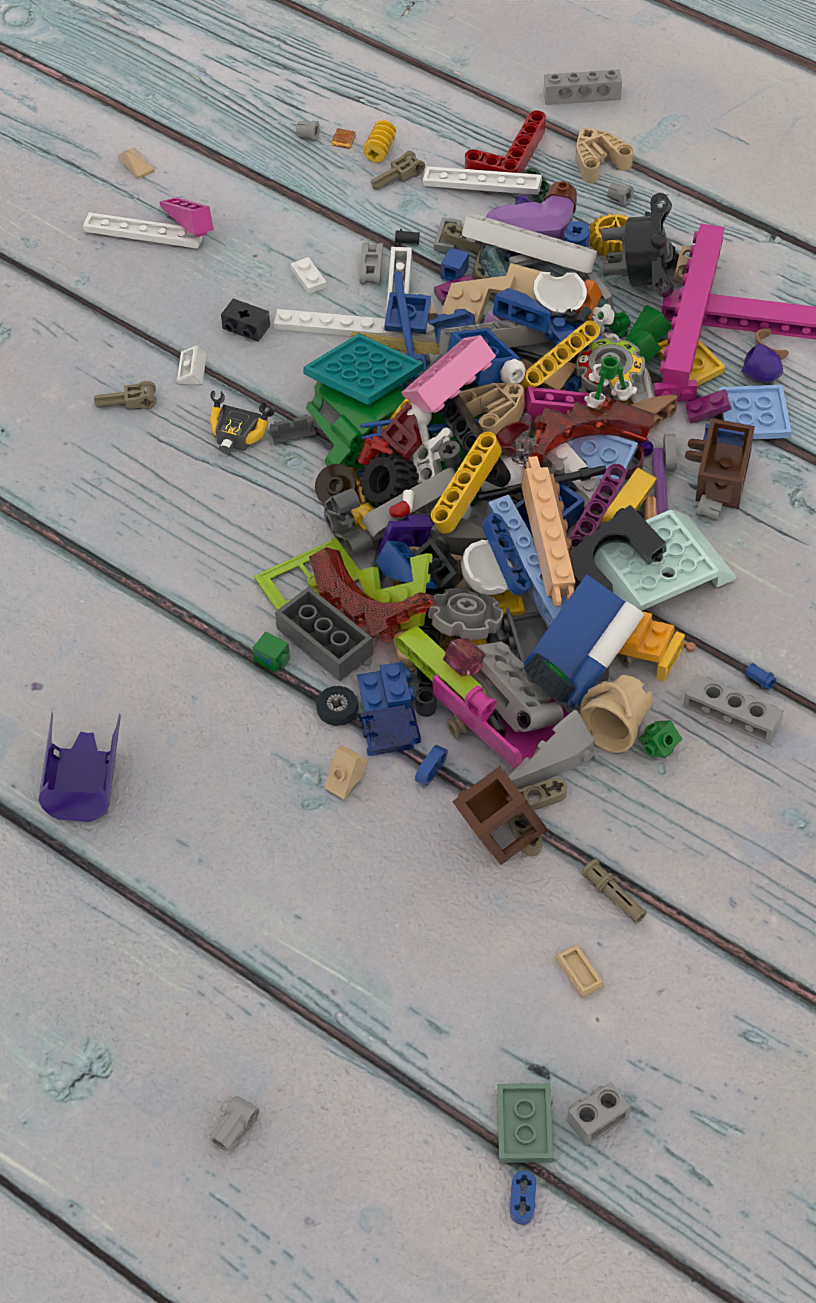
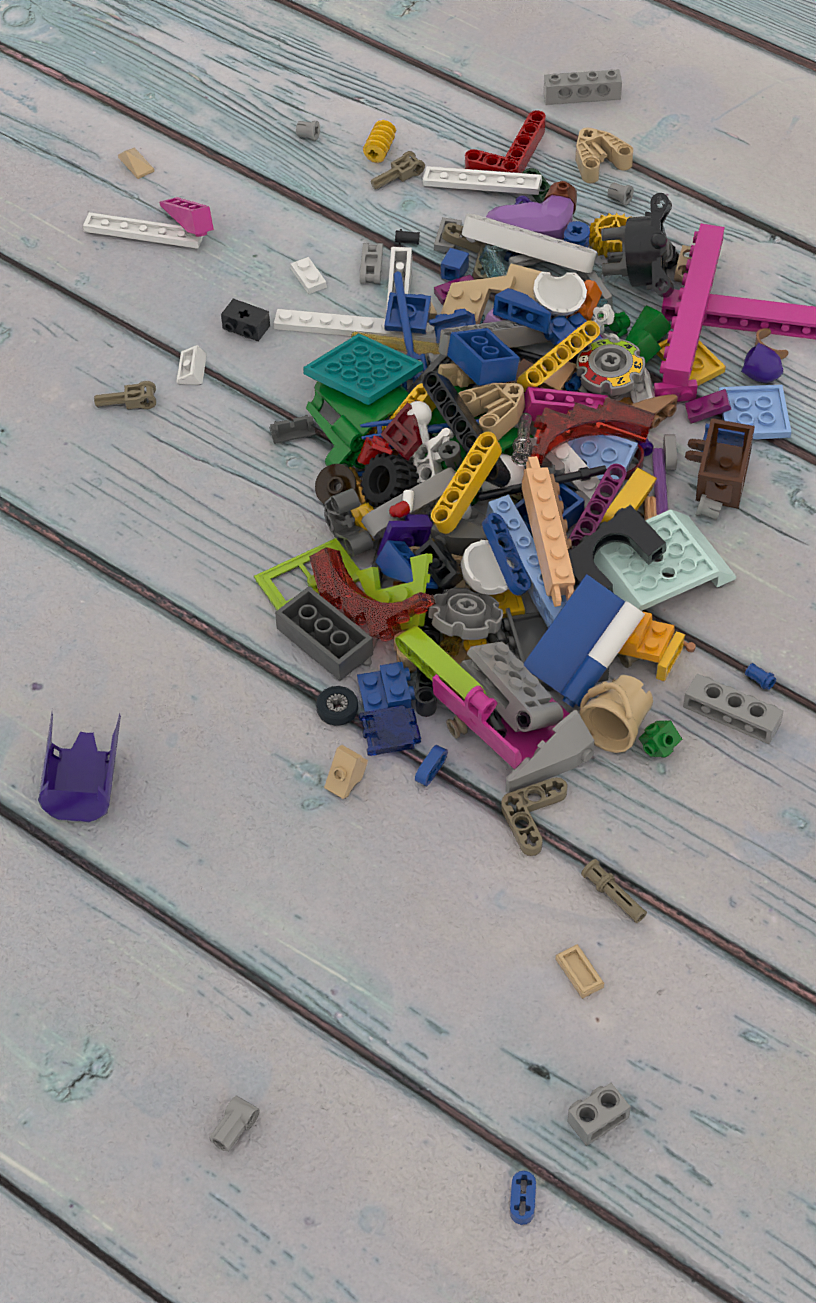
torso [210,390,275,454] -> none
green brick [252,631,290,672] -> none
clear orange tile [332,128,356,149] -> none
bright pink slope [401,335,496,413] -> none
clear pink brick [443,638,486,676] -> none
reddish brown piece [452,766,548,865] -> none
dark red helmet [496,421,529,457] -> none
sand green plate [497,1083,553,1163] -> none
white plate [500,359,526,384] -> none
black wheel [524,653,576,702] -> none
black arm [564,307,592,325] -> none
plant [584,356,637,411] -> none

